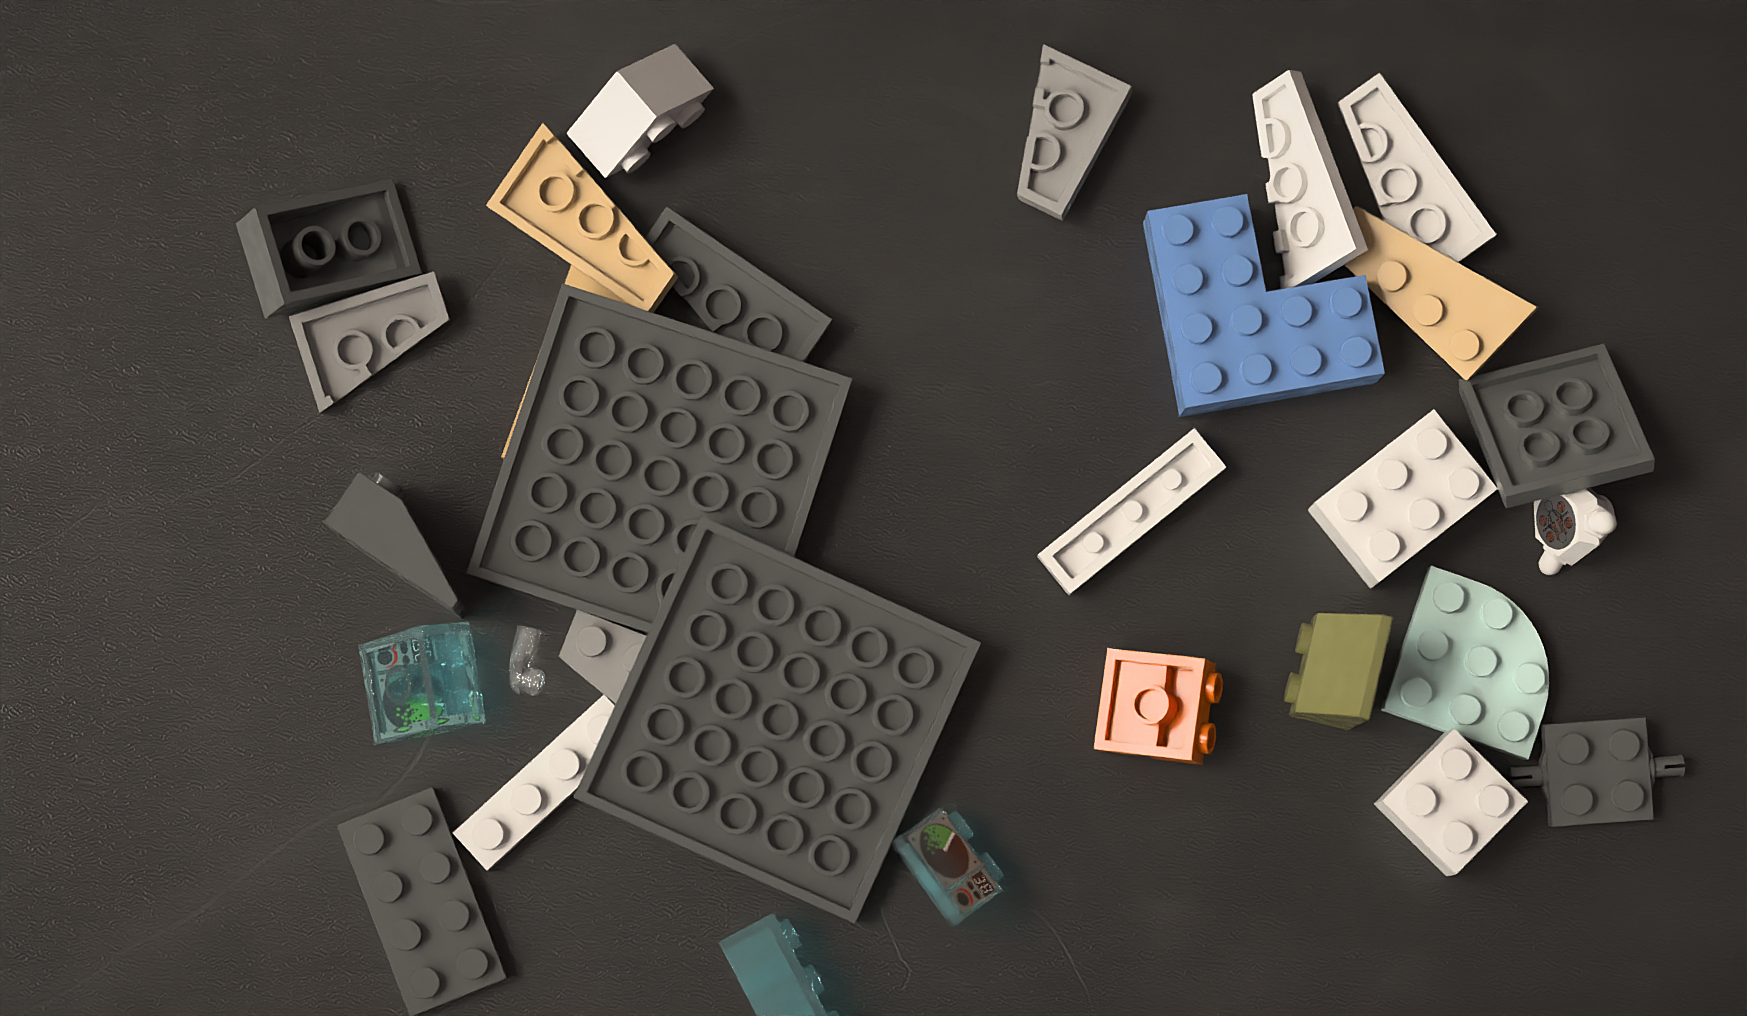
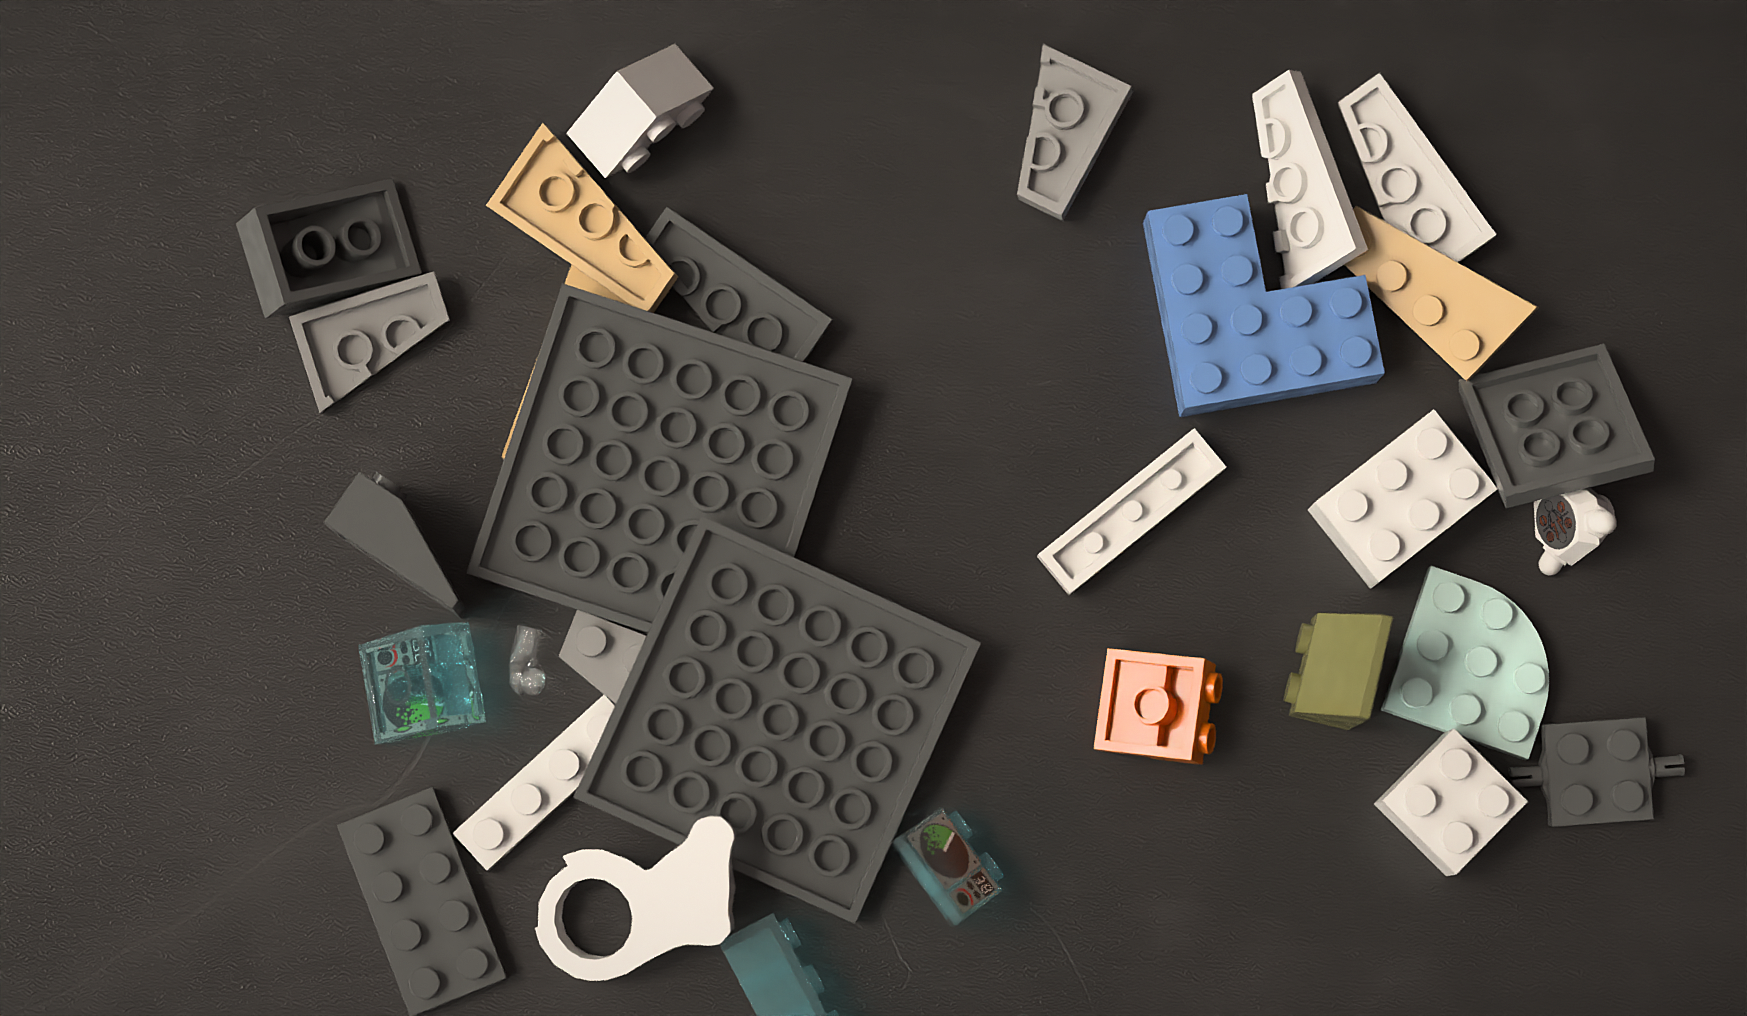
none -> white animal [535,817,736,981]

